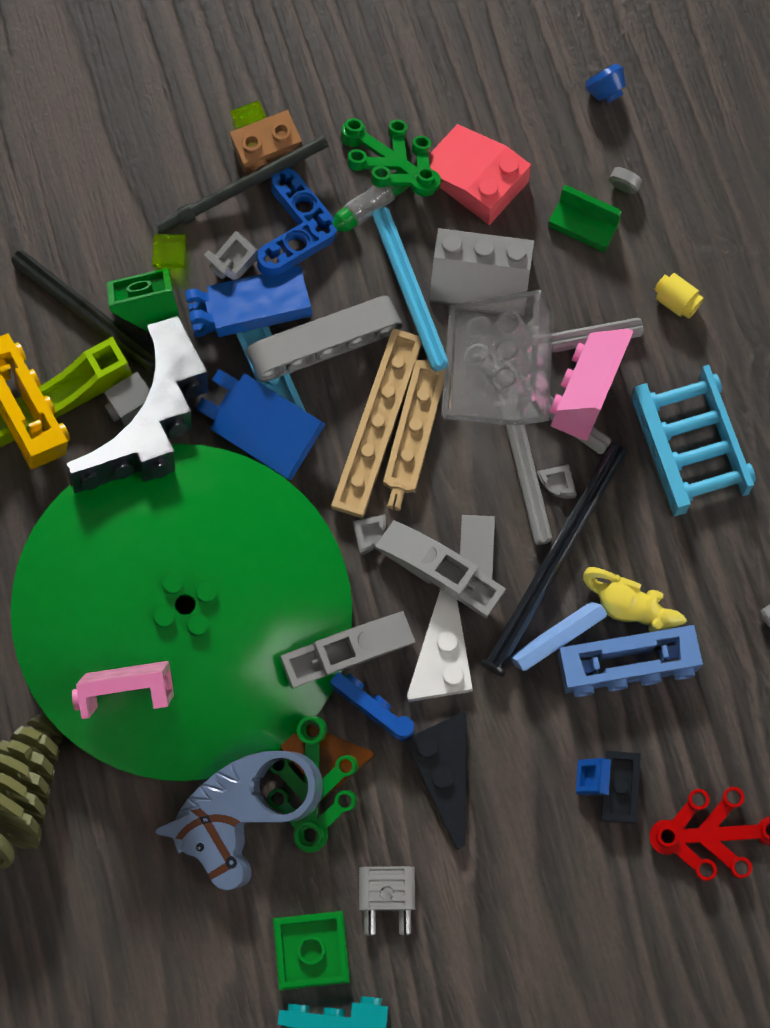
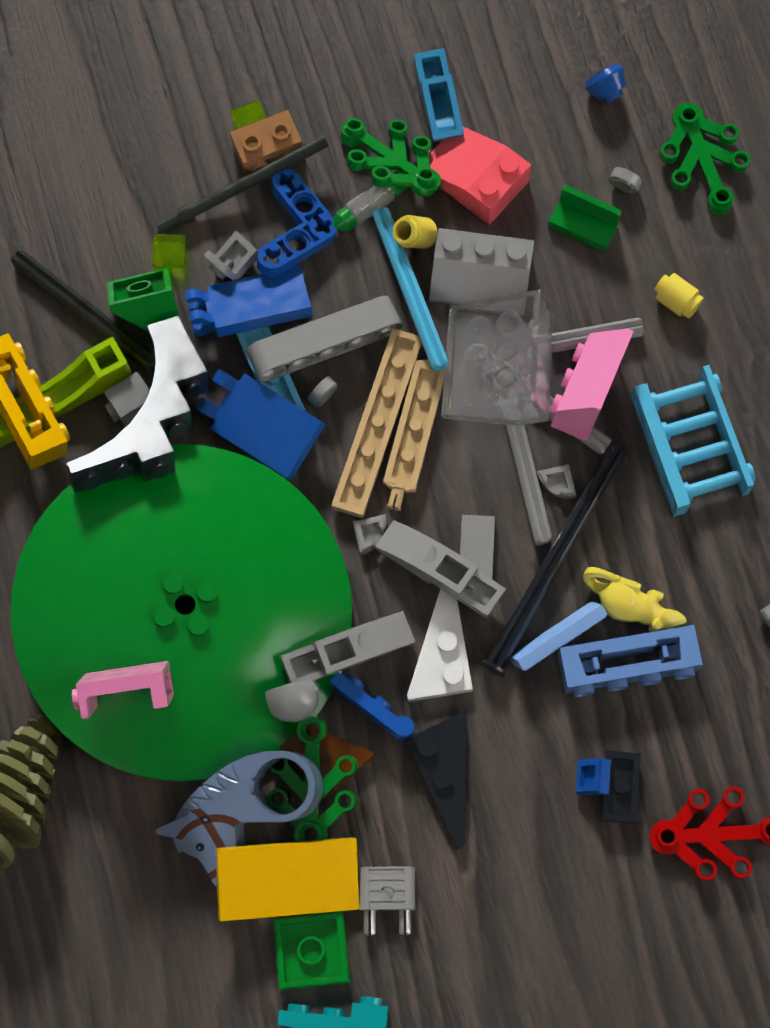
none -> yellow tile [216,837,359,921]
none -> light grey hair [265,680,319,722]
none -> light grey tile [307,376,337,408]
none -> light yellow brick [393,215,437,249]
none -> dark azure slope [413,48,464,142]
none -> green plant [660,103,750,215]

